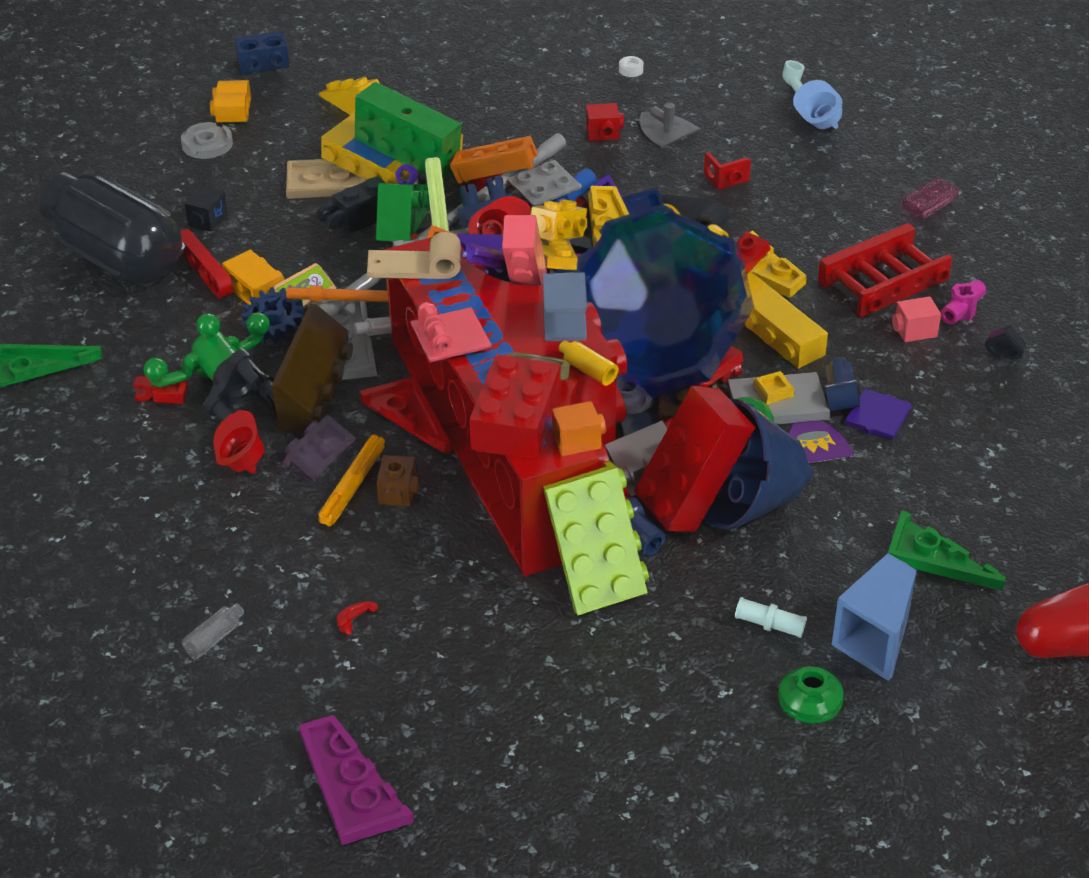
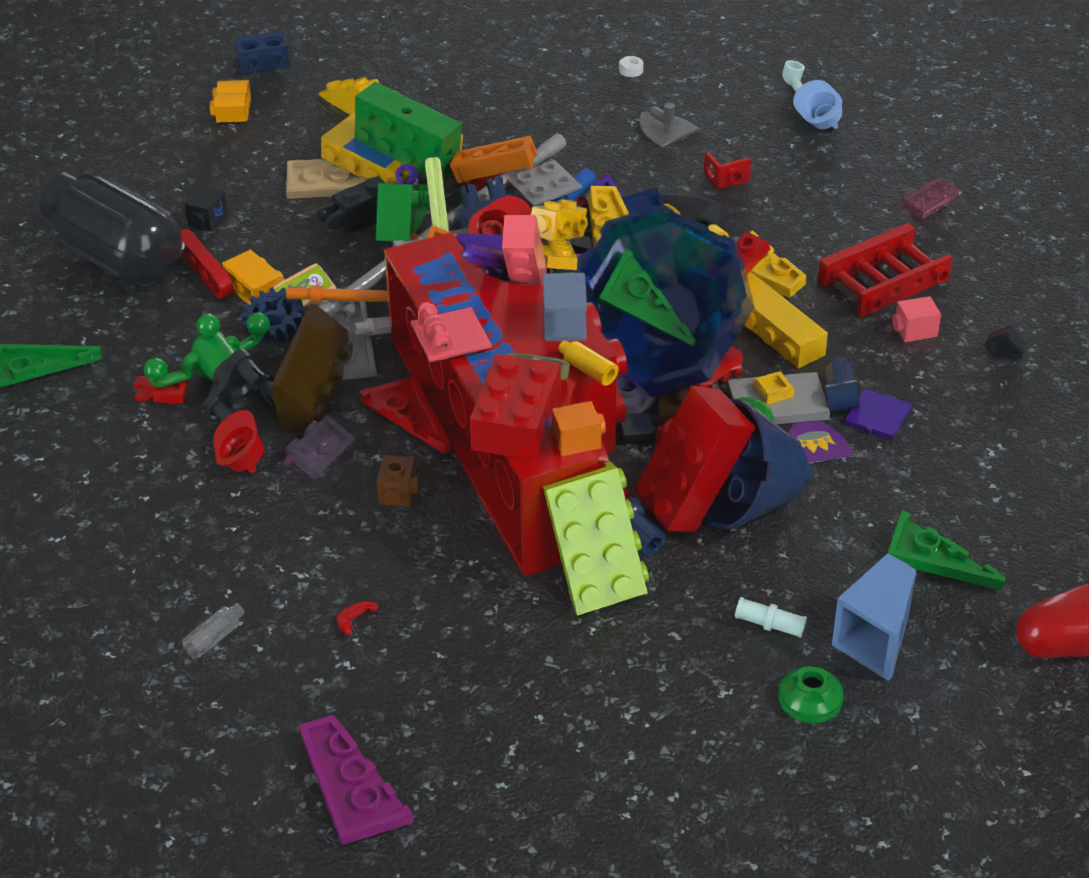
light grey tile [181,122,233,159] -> none
light orange axle [318,434,385,527] -> none
tan door [367,232,461,279] -> none
red brick [586,103,624,141] -> none
light grey hinge [605,421,667,496] -> none
dark pink axle [941,280,986,324] -> none
none -> green wing [599,248,696,348]

